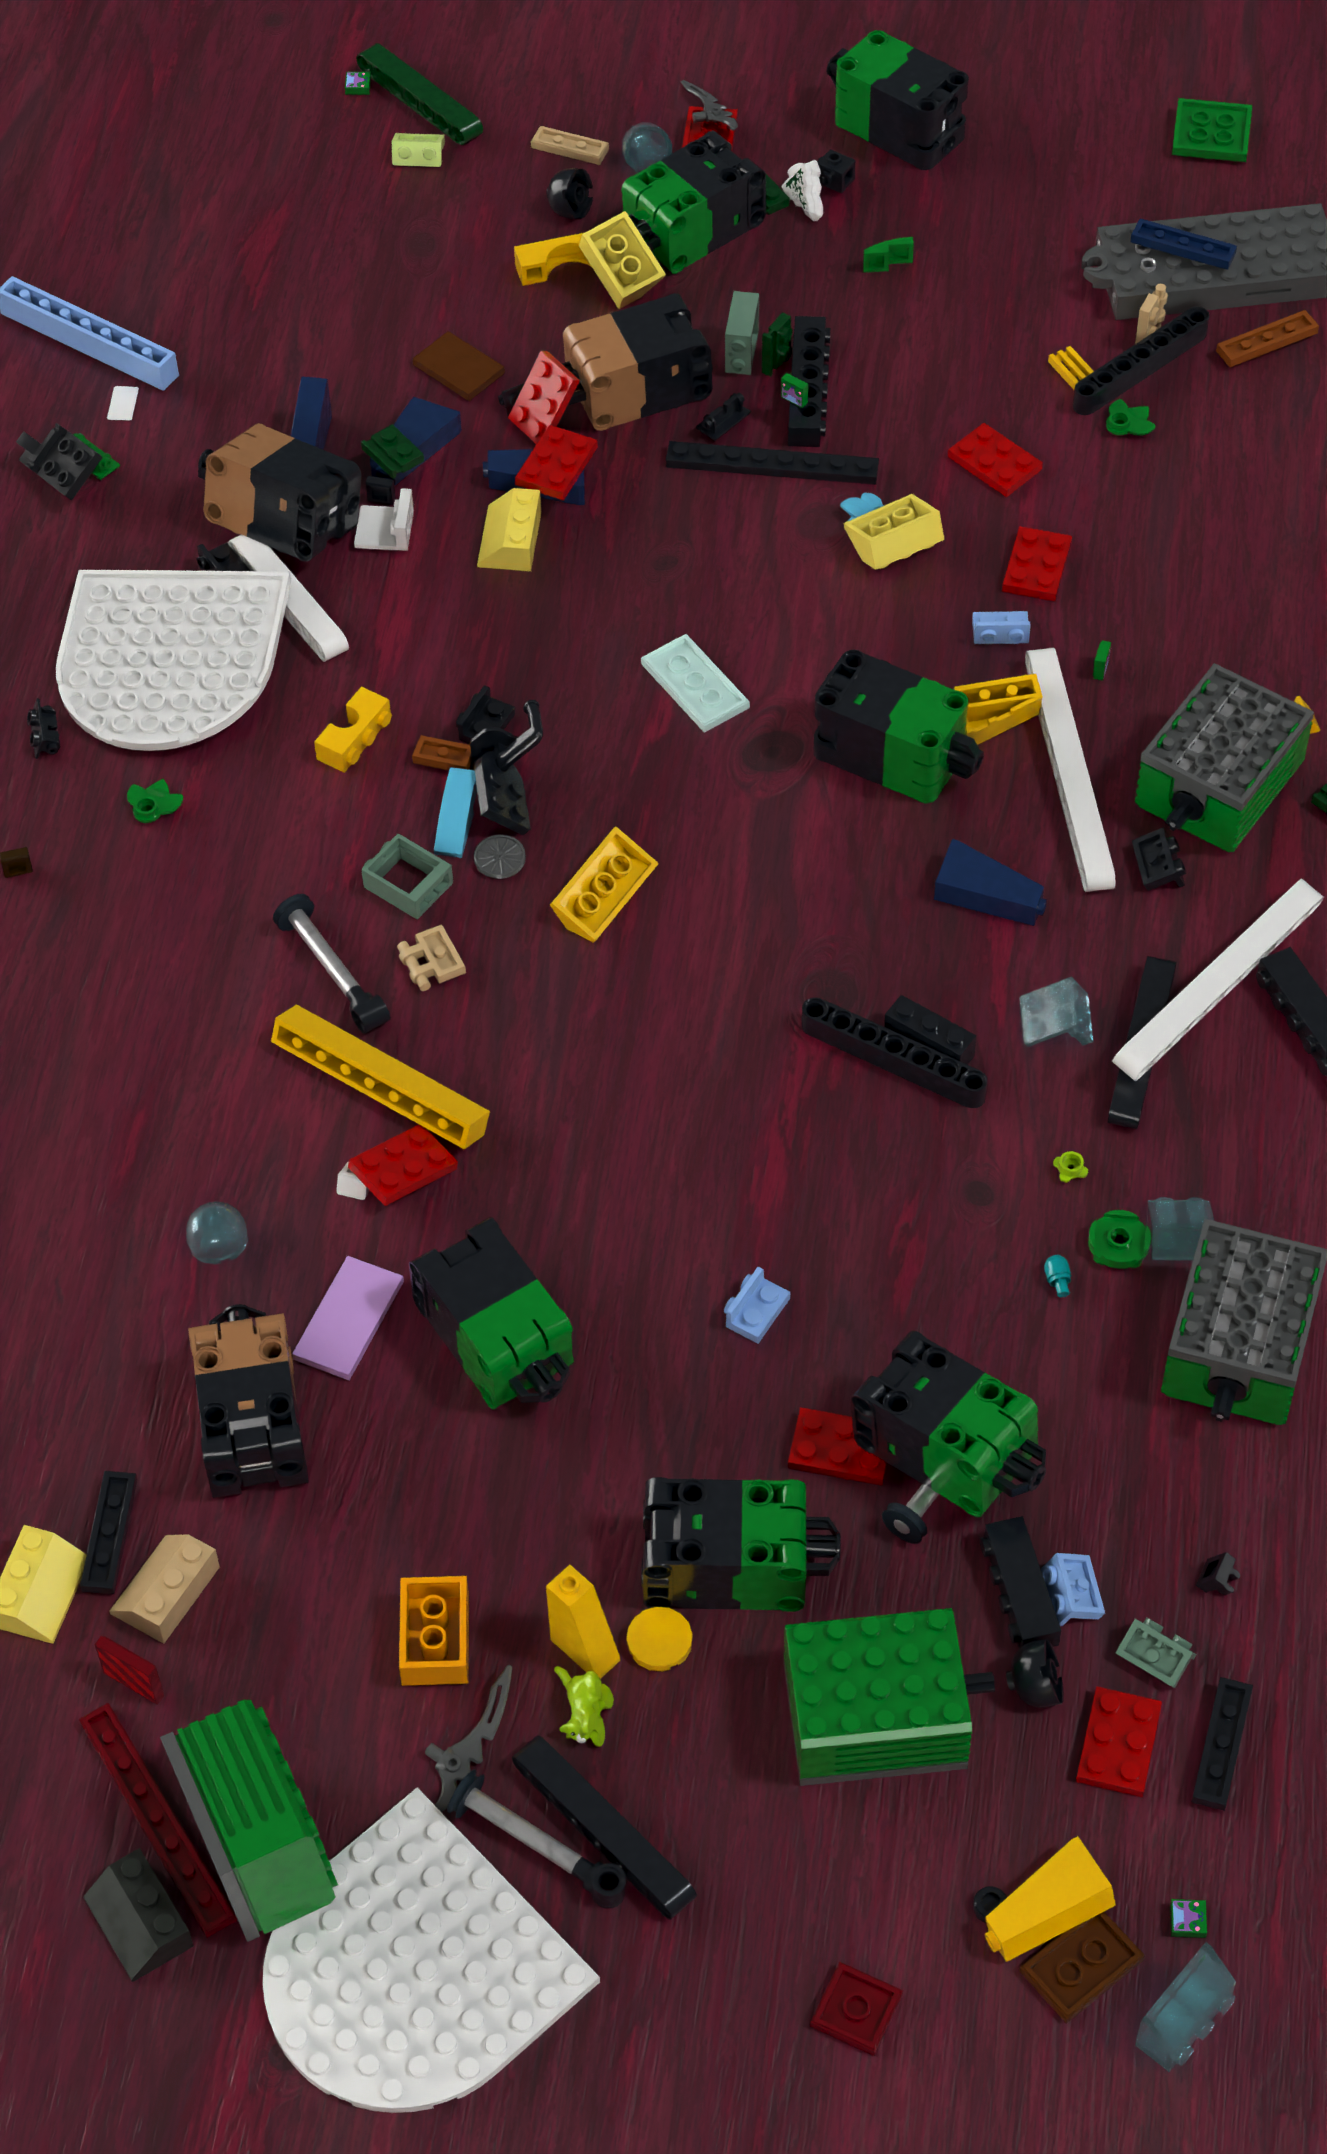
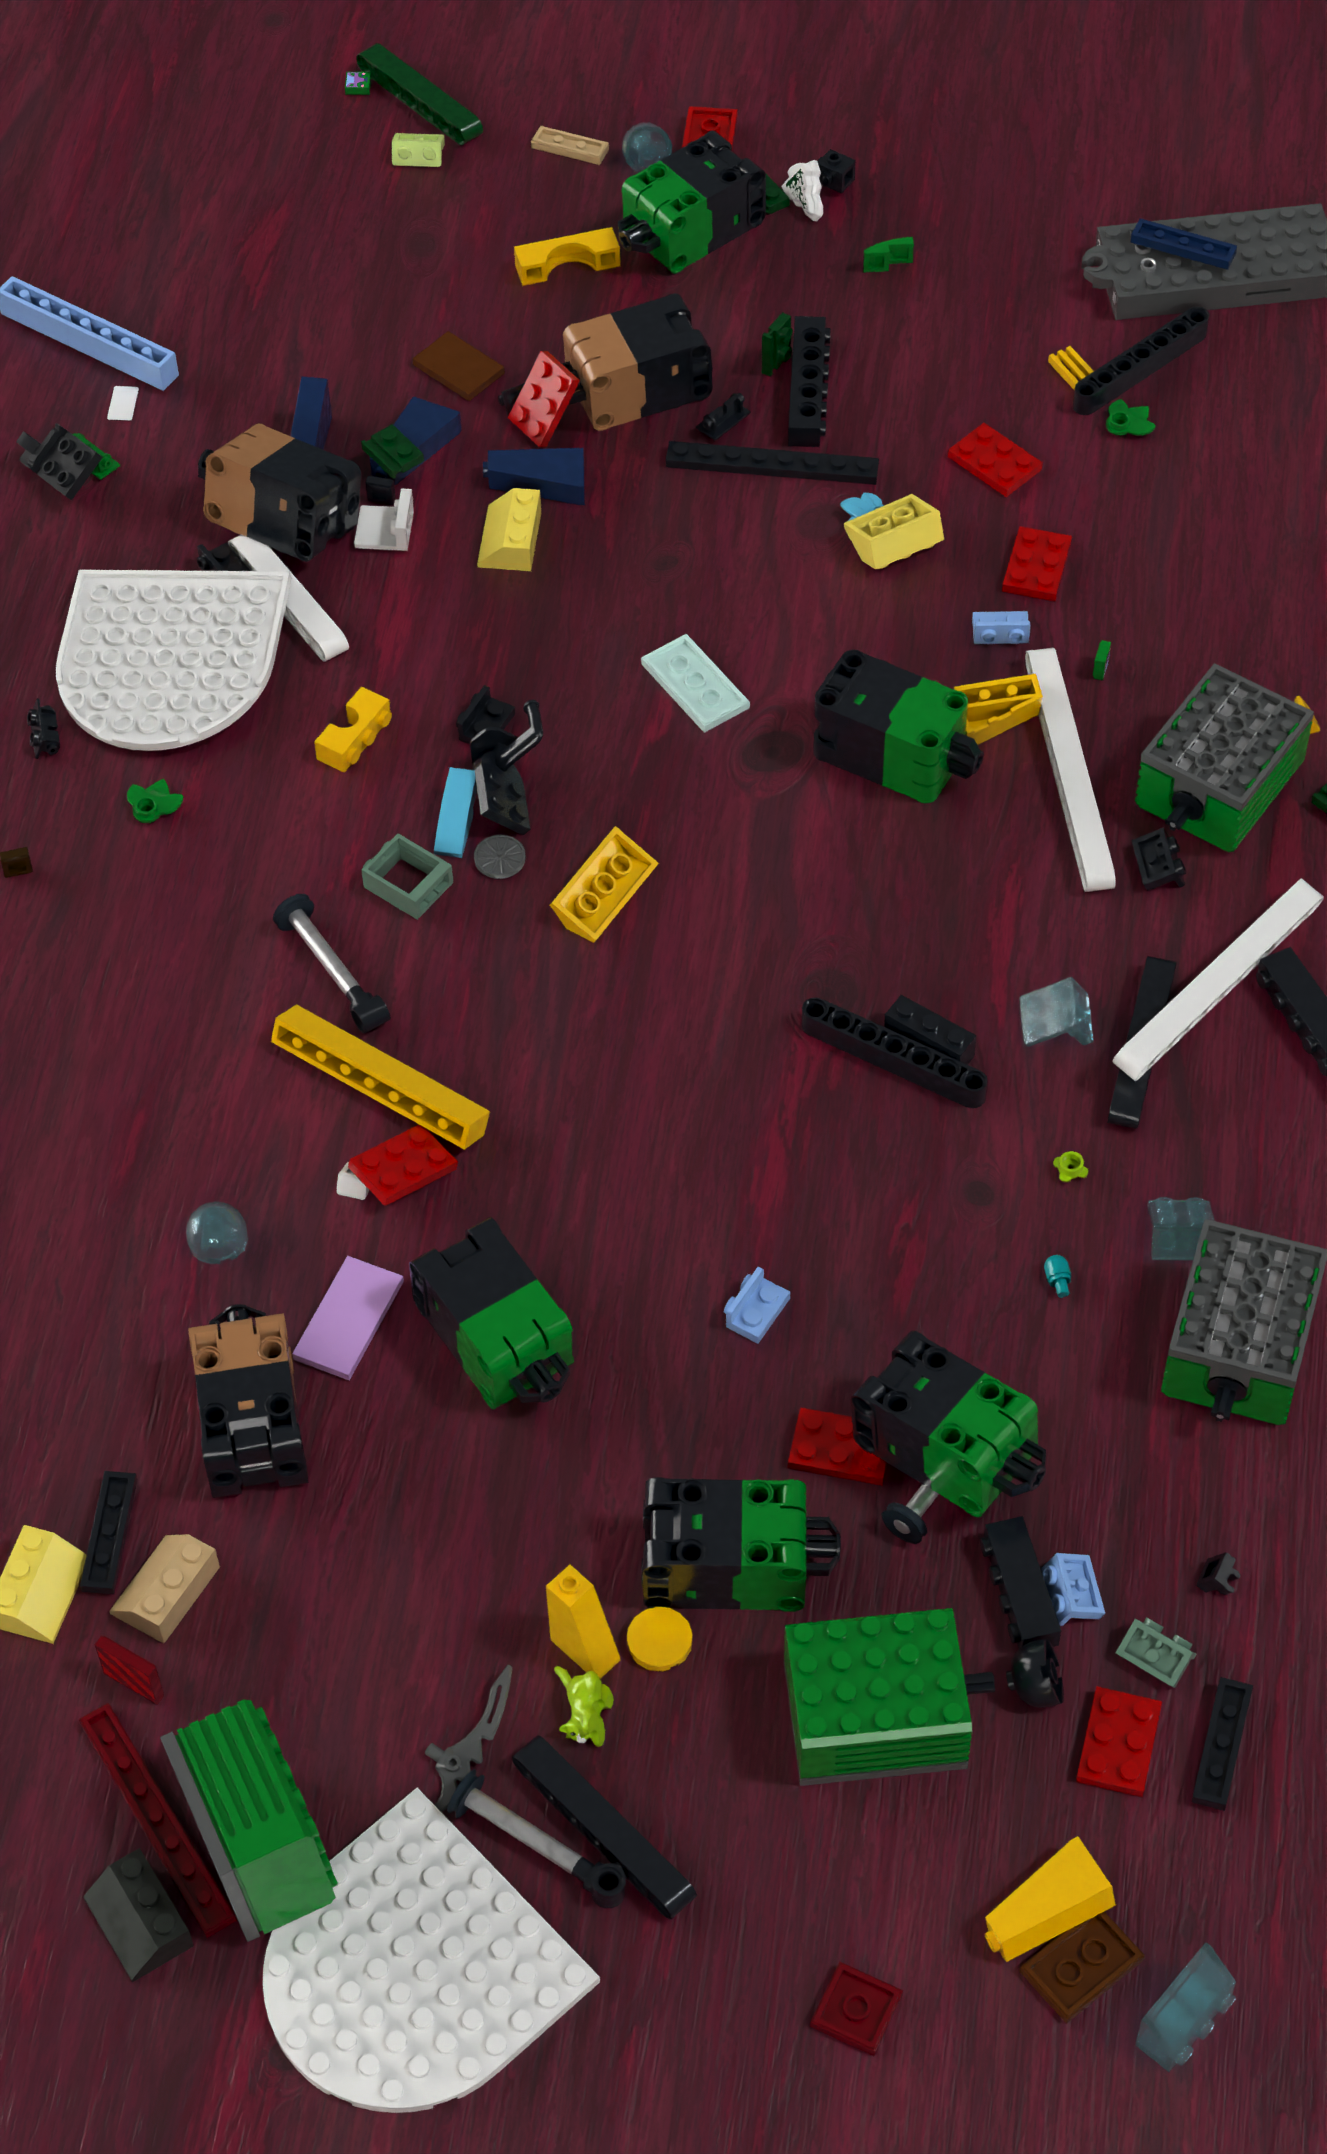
tan plate [397,924,466,991] -> none
light orange brick [399,1576,469,1686] -> none
dark orange plate [412,735,472,770] -> none
red plate [515,425,598,501] -> none
black cylinder [546,168,593,219] -> none
light yellow slope [579,211,666,309] -> none
dark grey piece [681,80,738,131] -> none
sand green window [725,291,759,375] -> none
green tile [781,373,808,408] -> none
black piece [826,30,969,170] -> none
dark blue slope [934,839,1047,926] -> none
black tile [973,1886,1007,1923] -> none
green plate [1088,1210,1151,1269] -> none
tan plate [1135,284,1168,344] -> none
tile [1170,1899,1207,1938] -> none
green plate [1172,98,1252,162] -> none
dark orange plate [1216,310,1319,367] -> none

